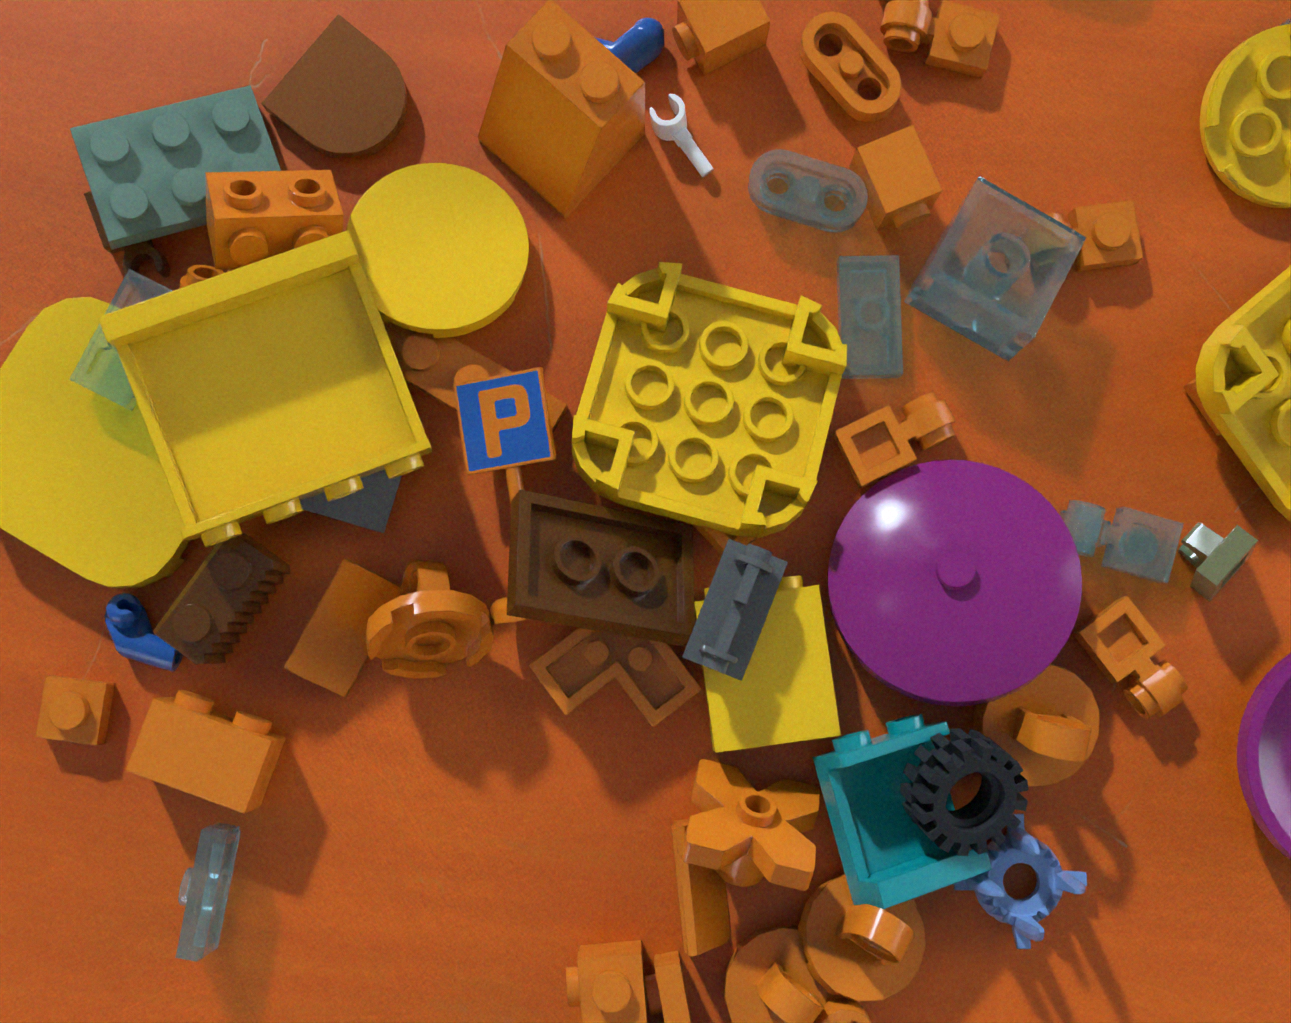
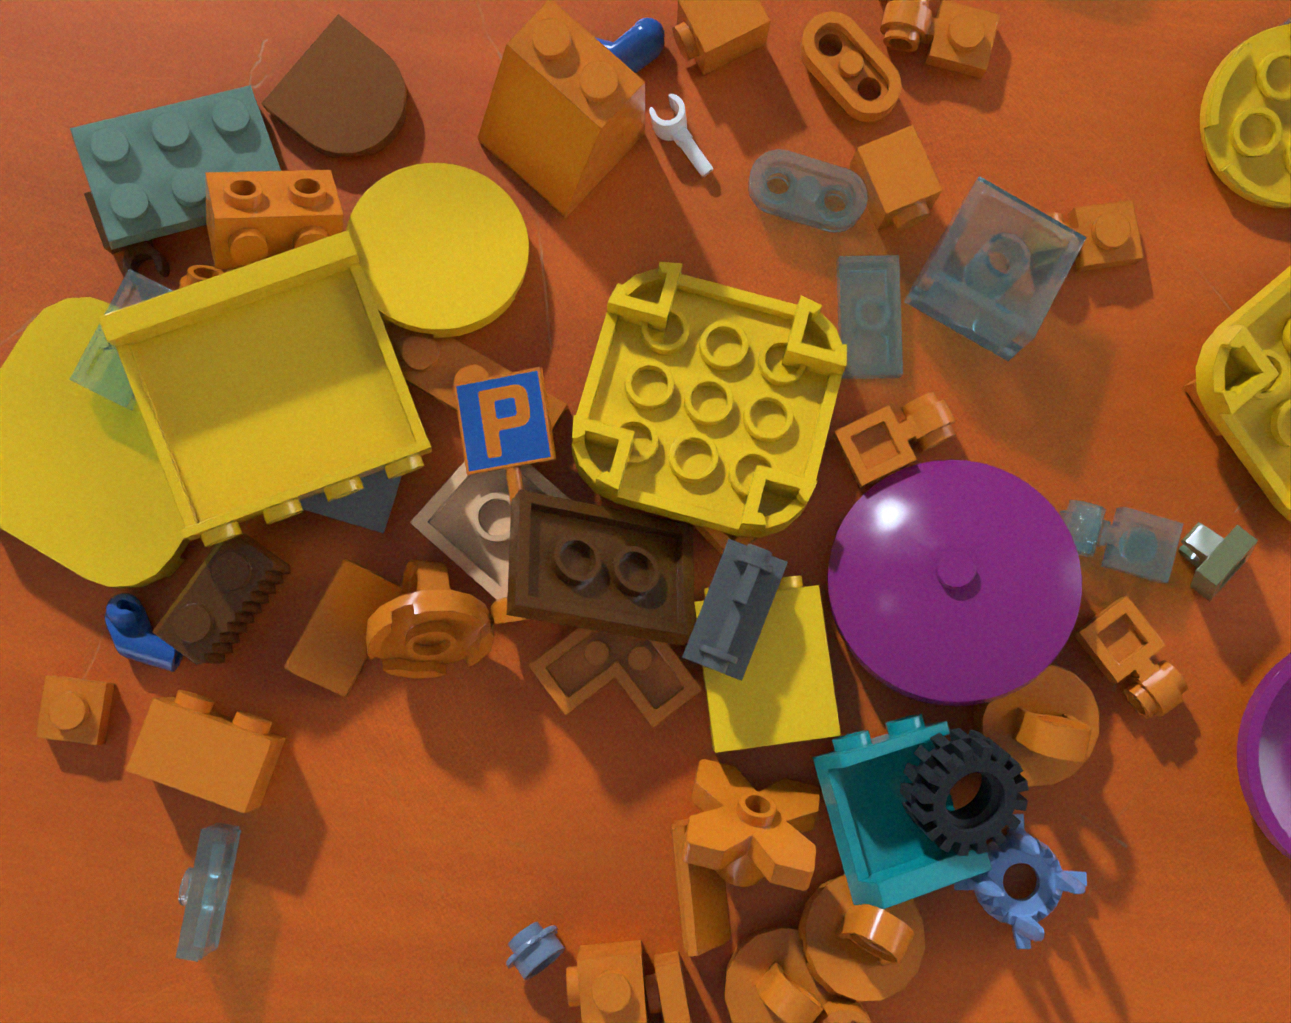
none -> light nougat plate [410,461,570,600]
none -> sand blue plate [506,921,565,980]

